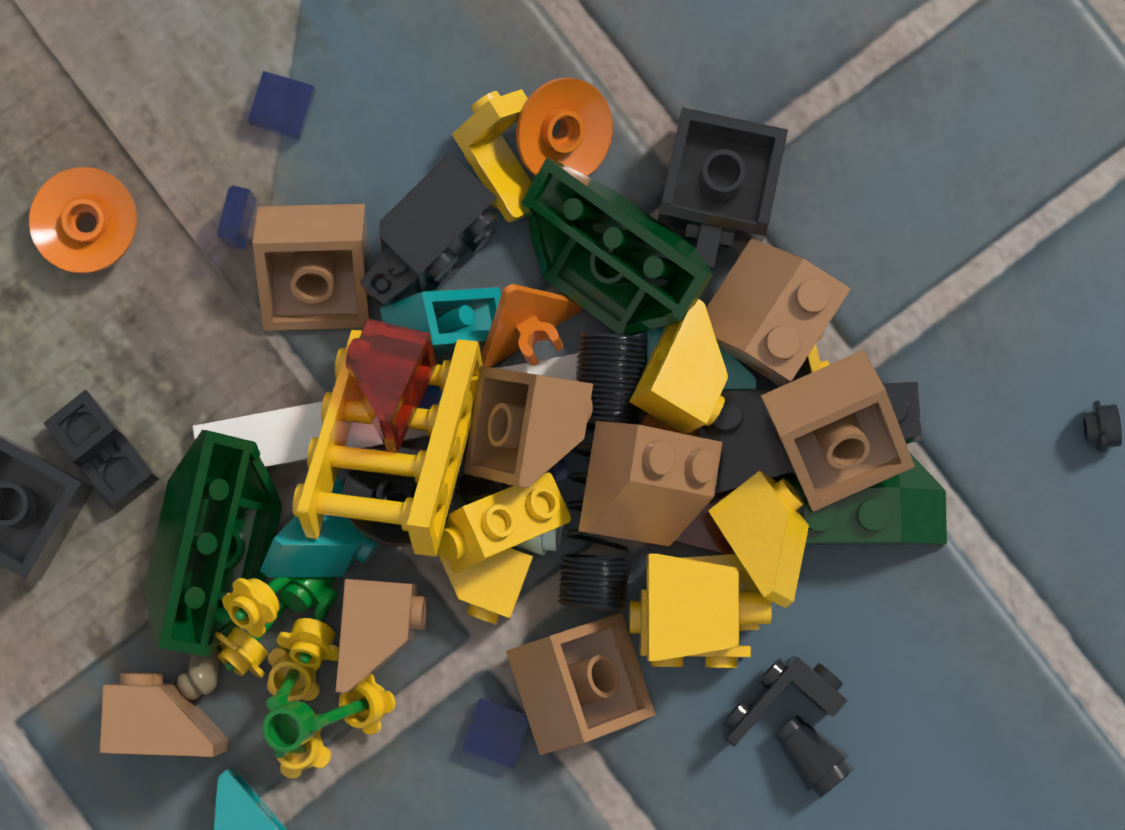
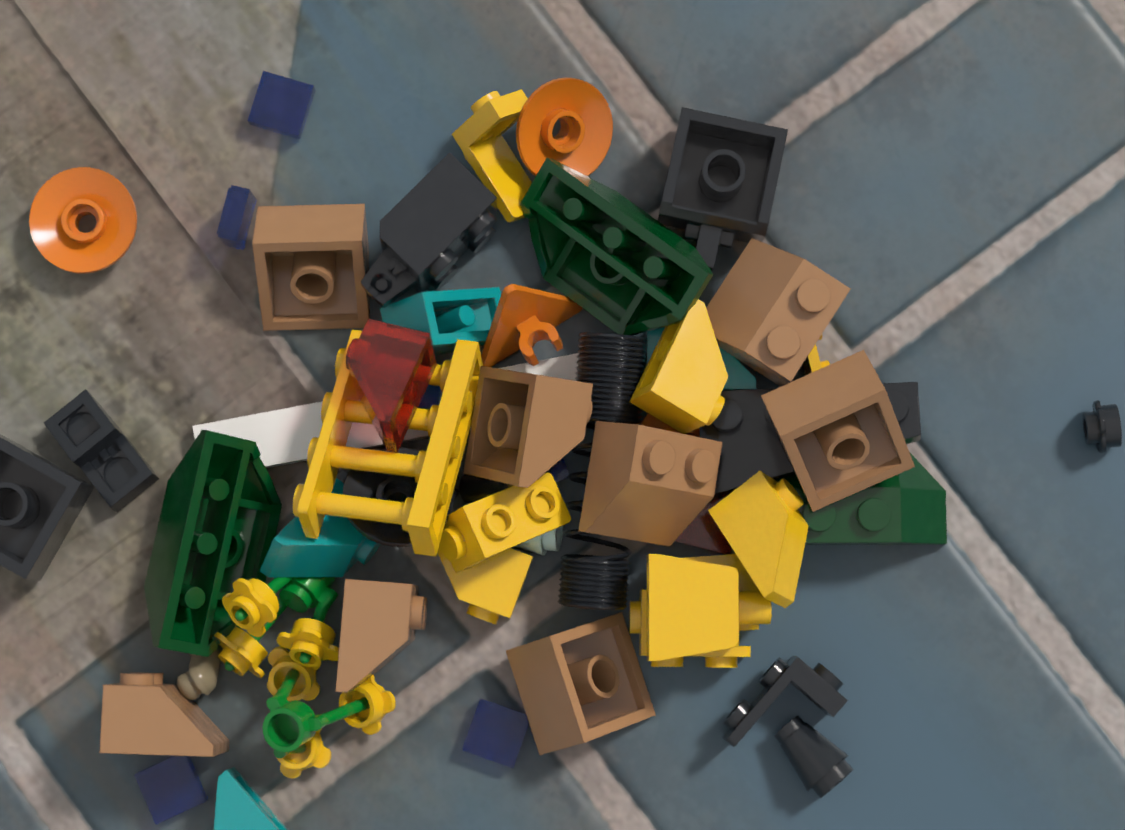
none -> clear blue tile [134,756,208,824]

